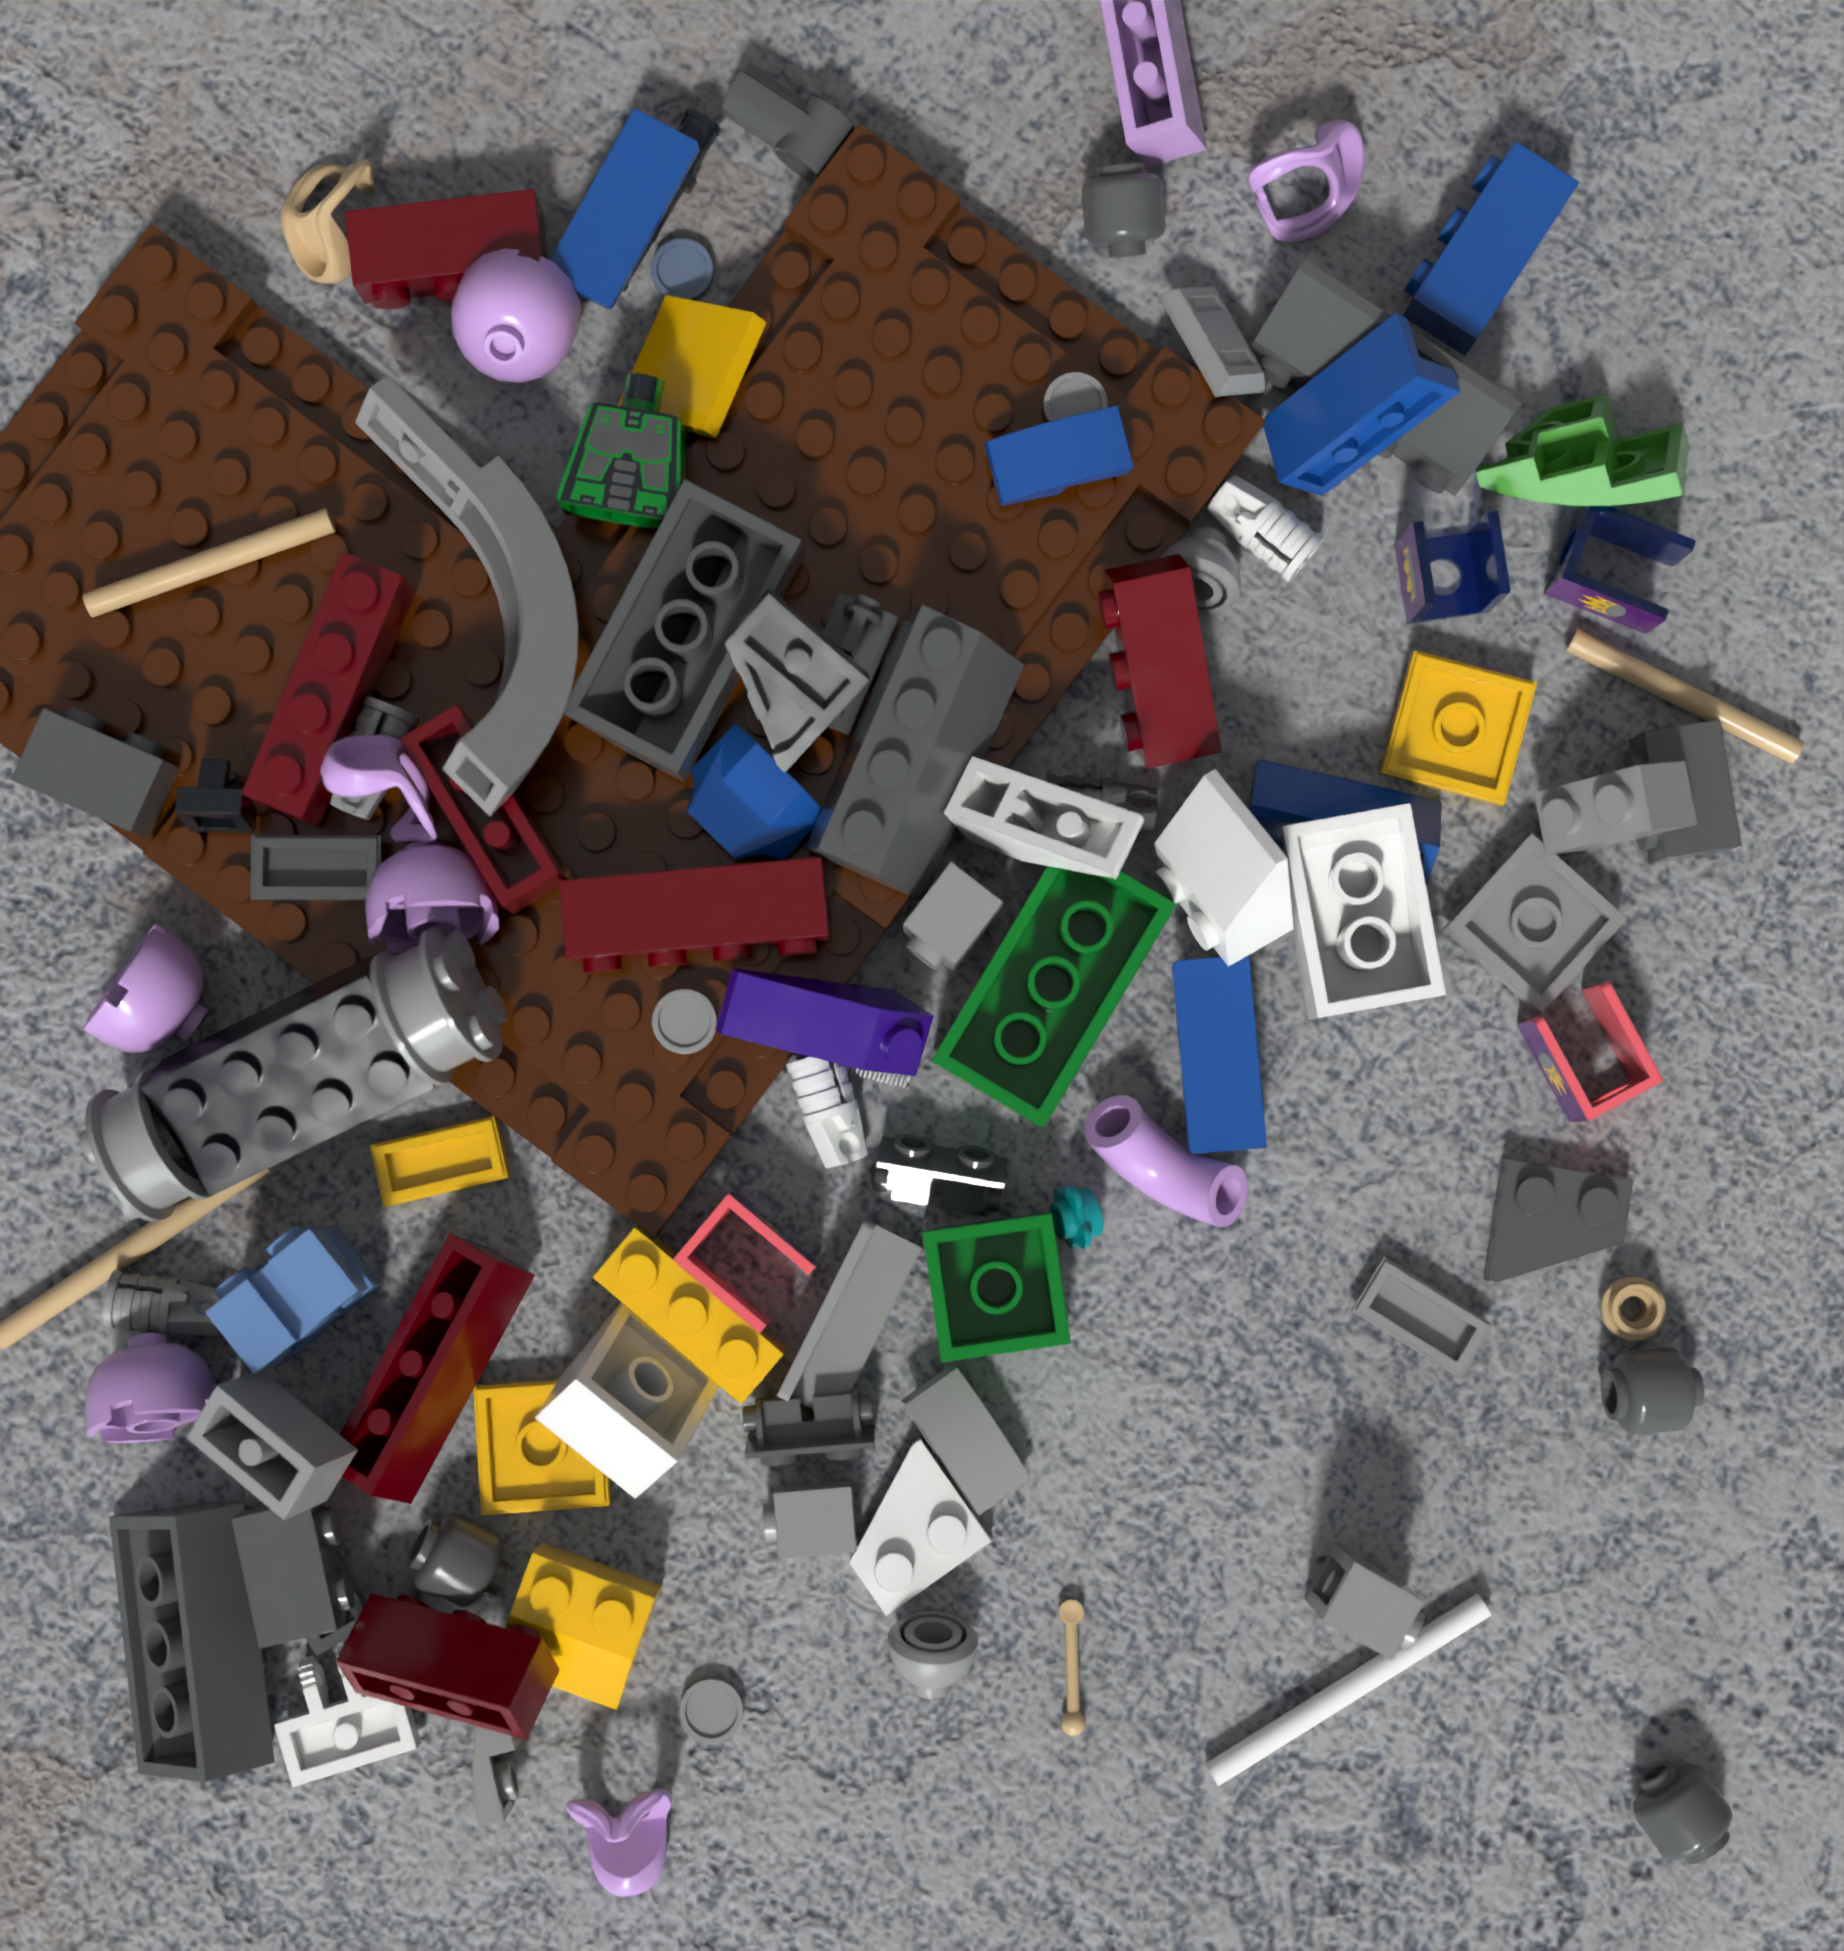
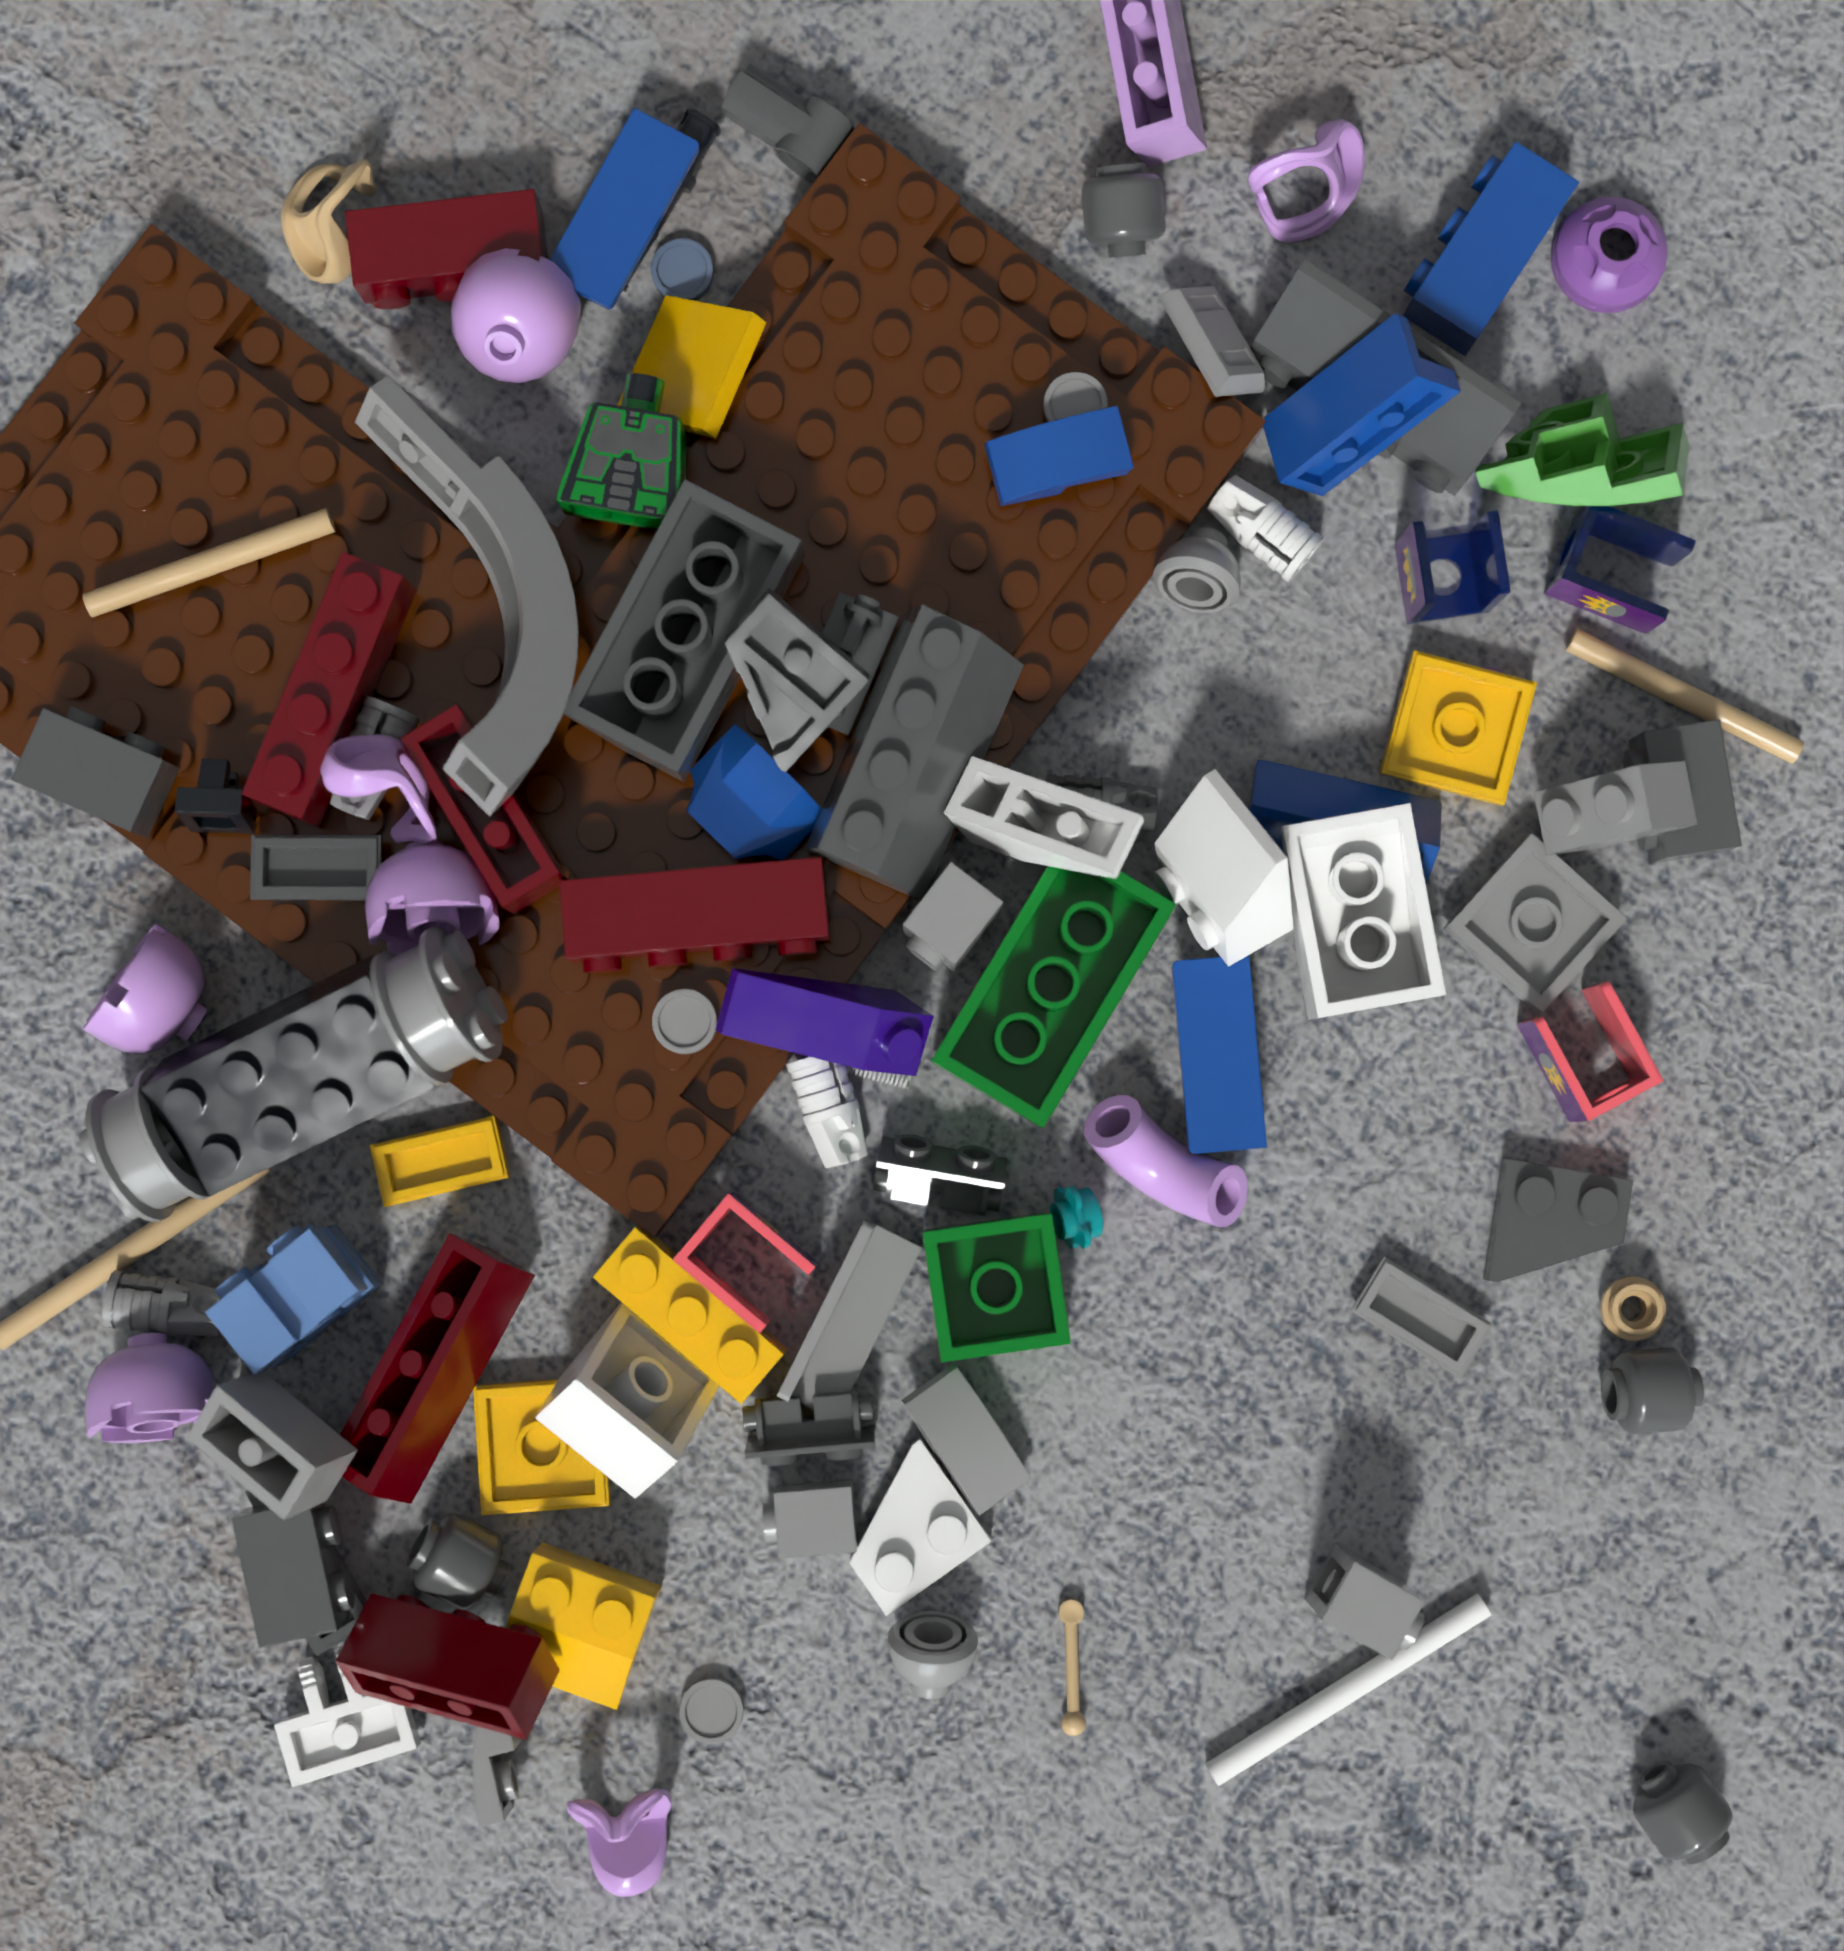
dark grey slope [109,1502,275,1782] -> none
dark red brick [1097,554,1222,769] -> none
none -> medium lavender piece [1550,196,1668,313]

